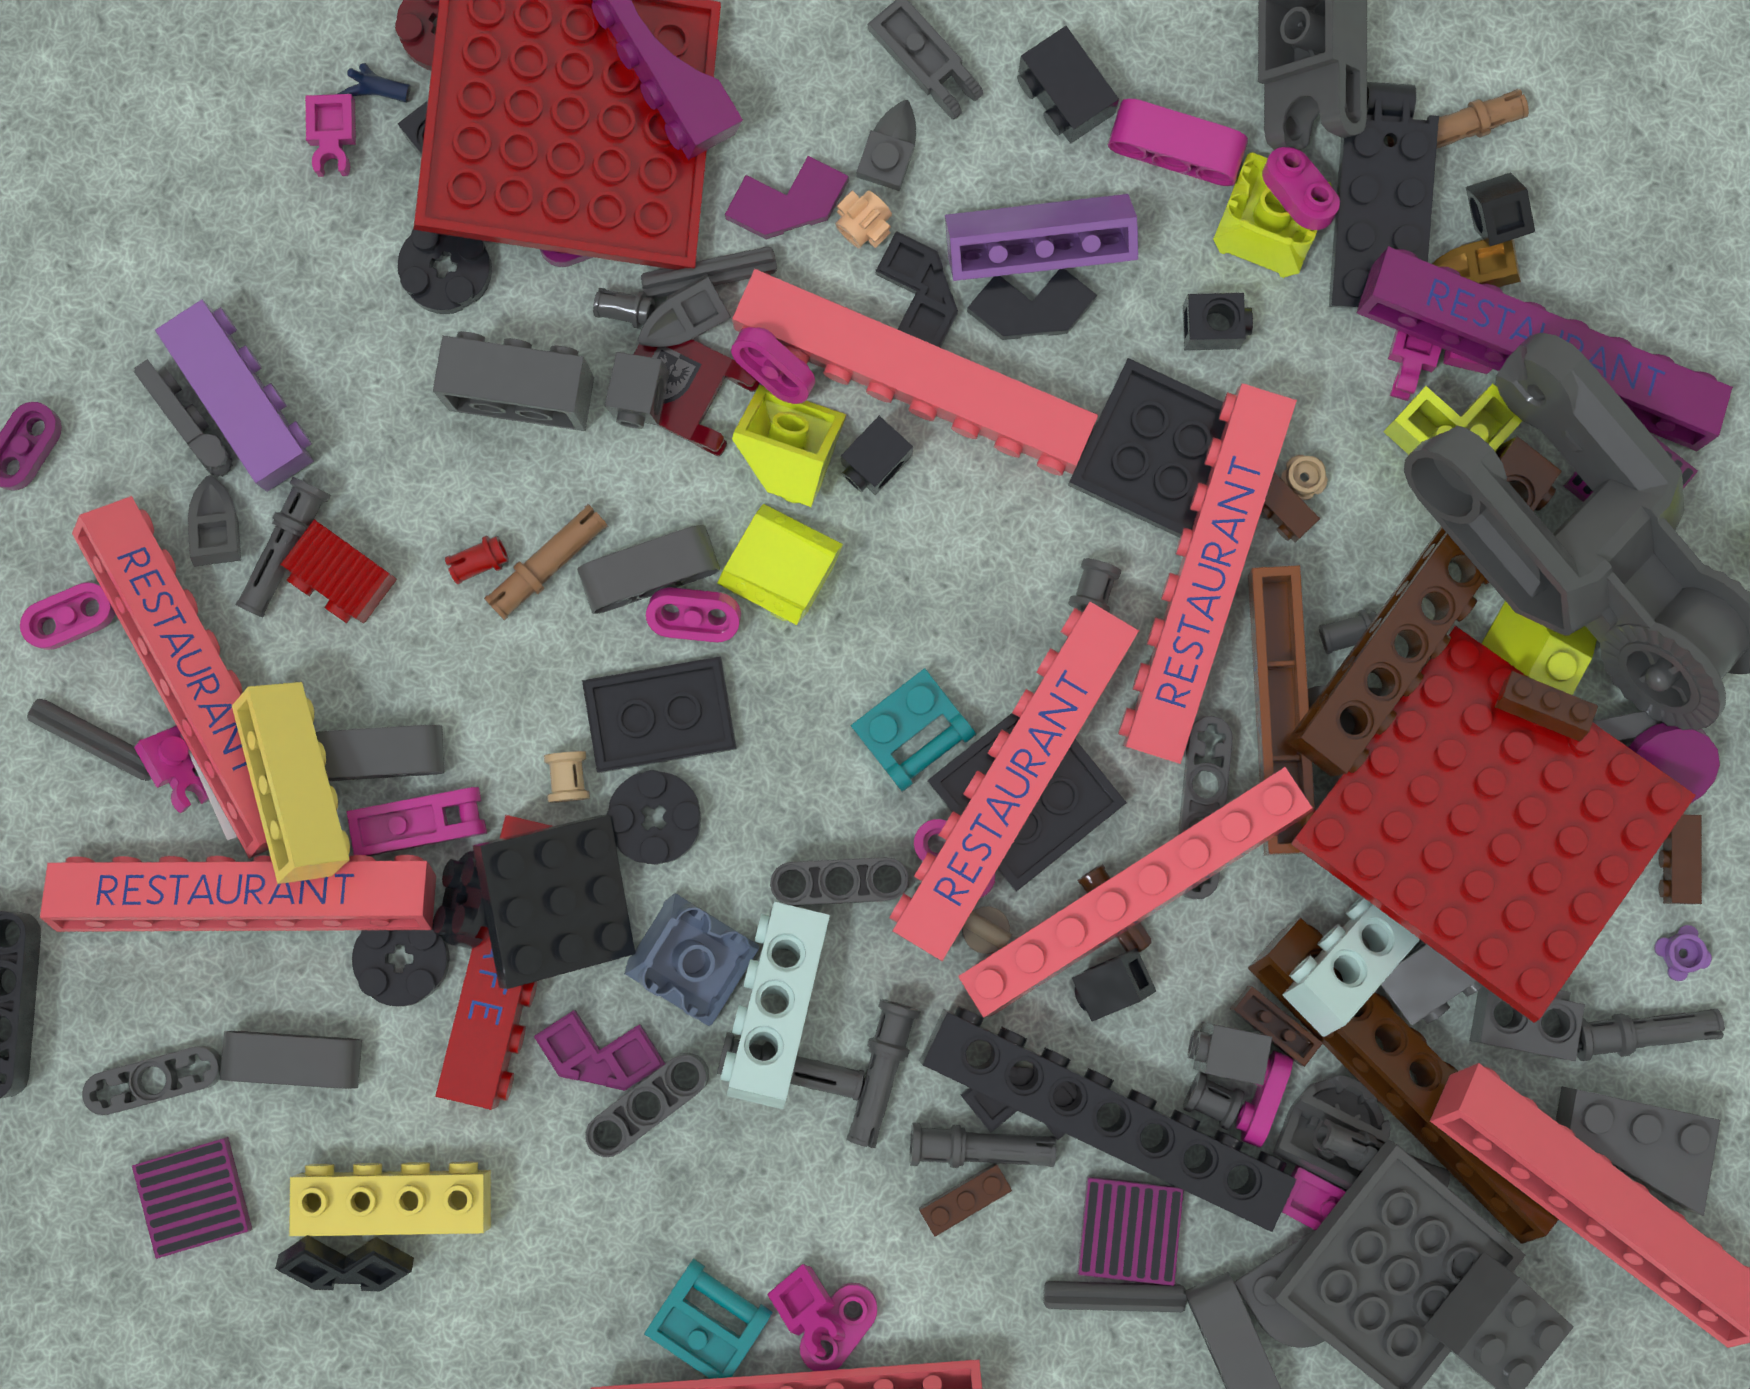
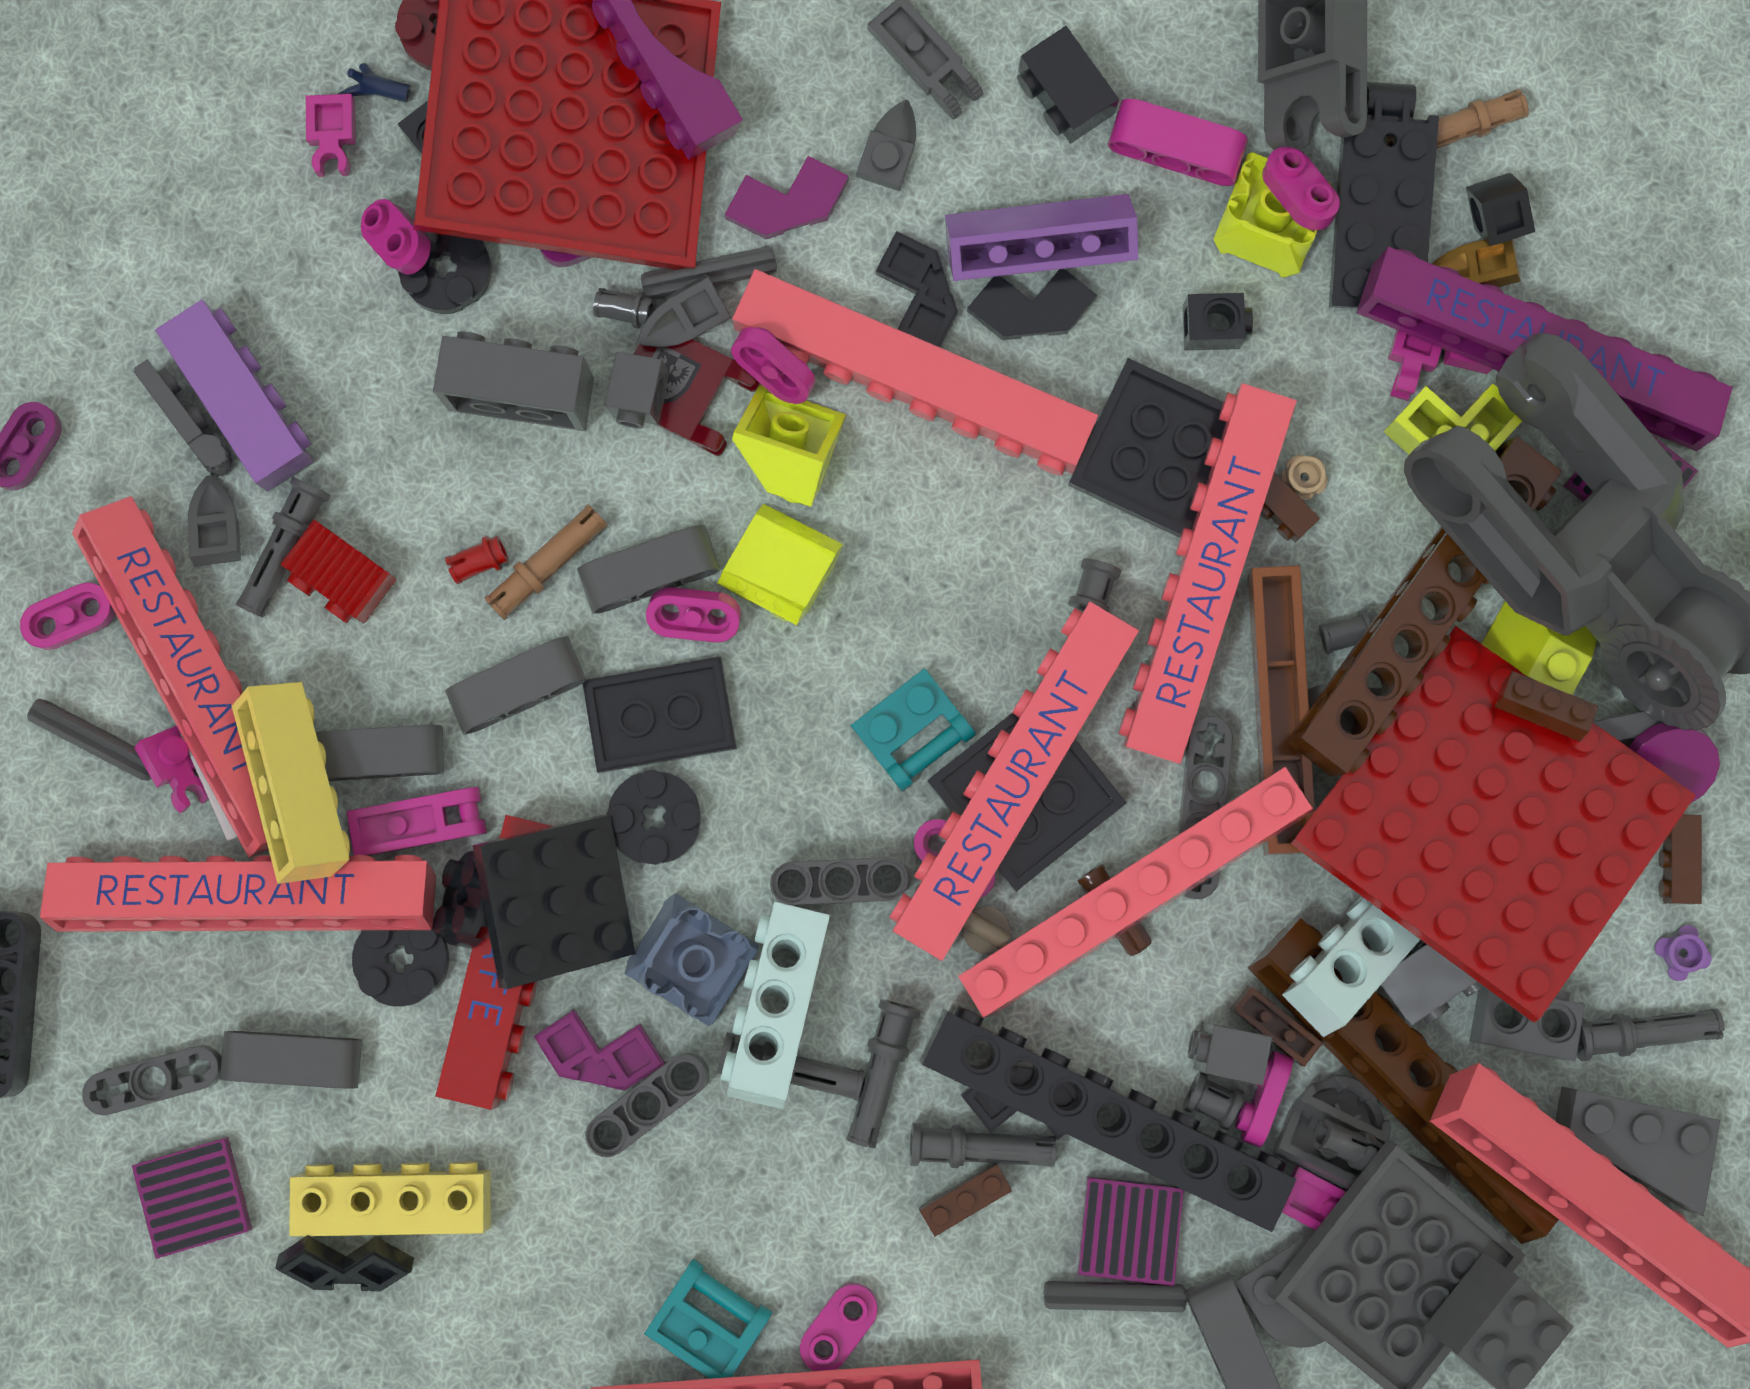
tan bush [544,751,590,803] -> none
dark pink plate [767,1264,846,1357] -> none
light nougat gear [835,190,892,248] -> none
black brick [841,415,913,495] -> none
black brick [1072,948,1156,1022] -> none
none -> dark pink plate [361,199,431,275]
none -> dark grey beam [445,636,587,735]

